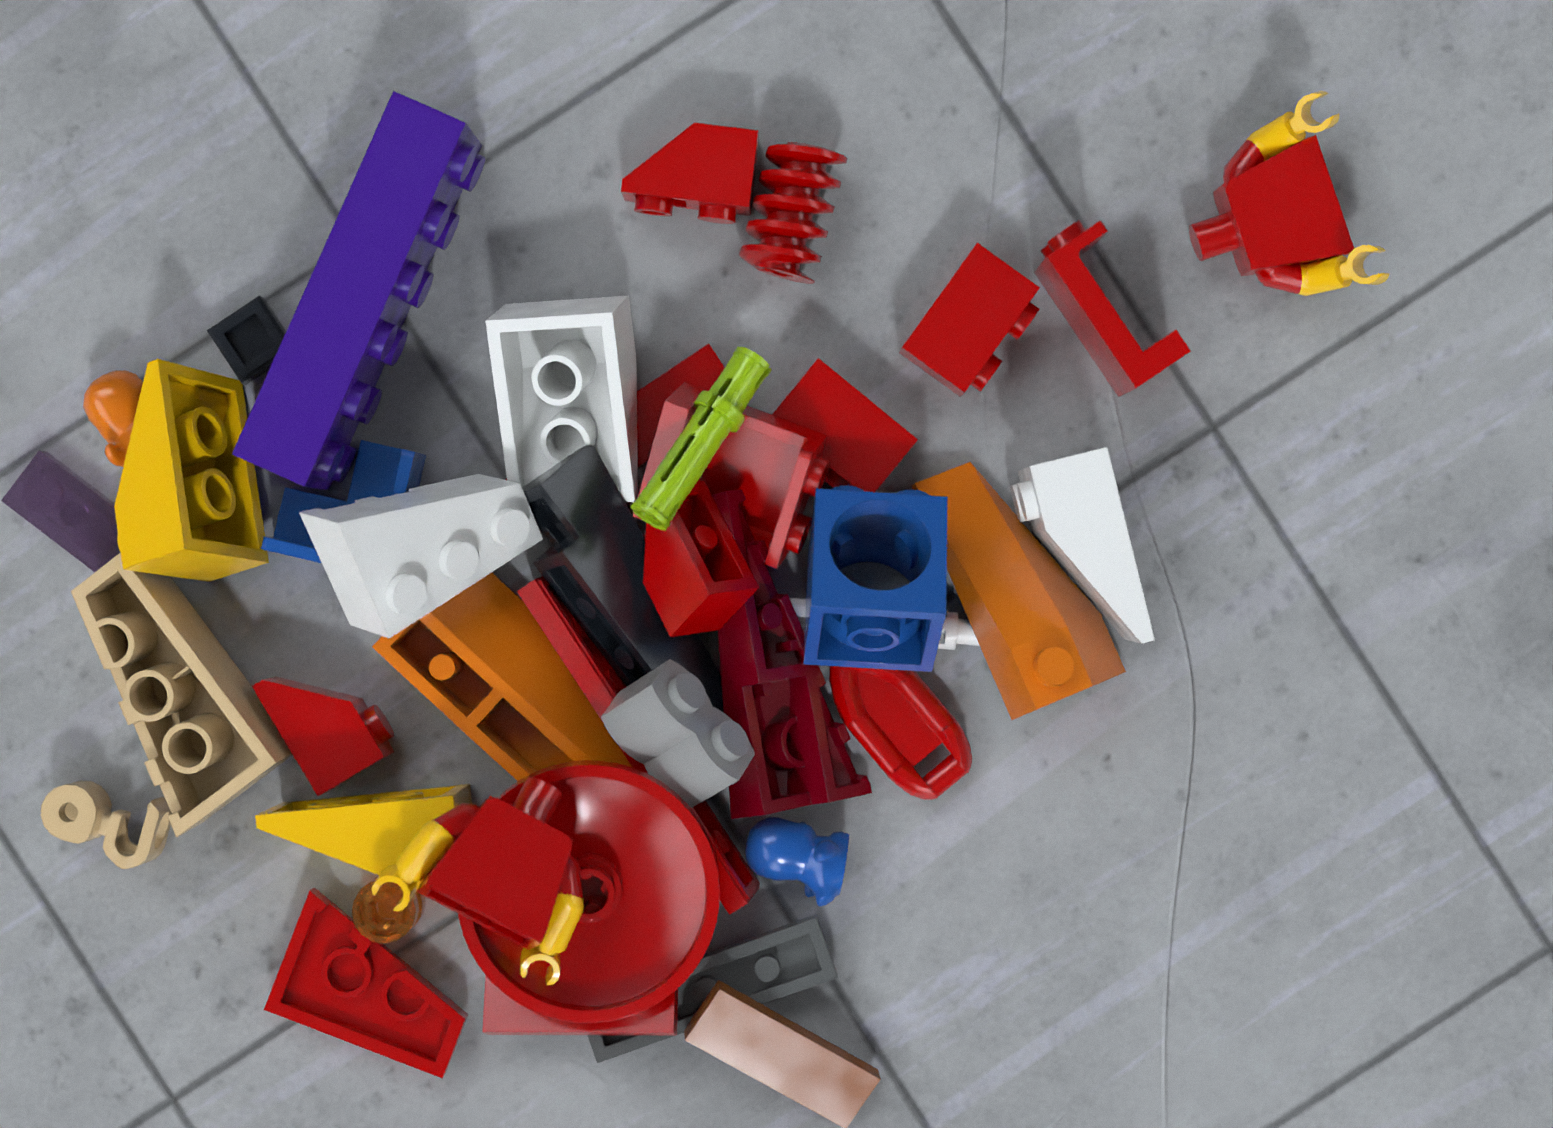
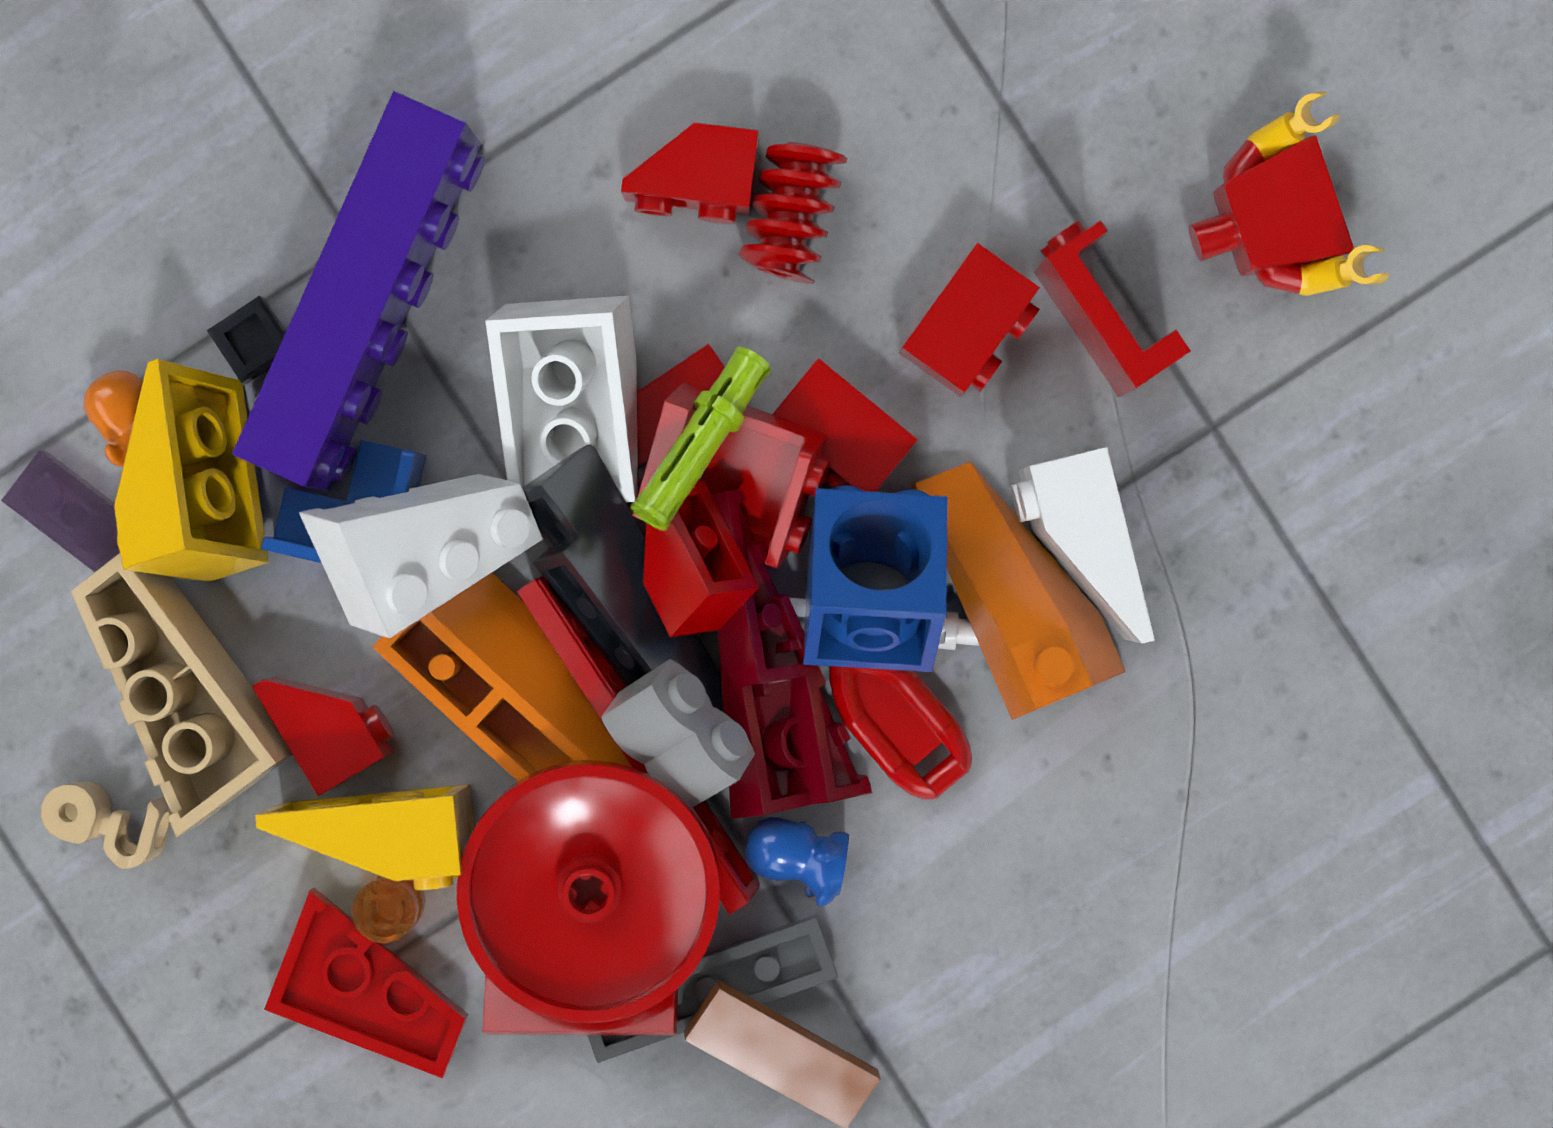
red torso [371,777,584,985] -> none

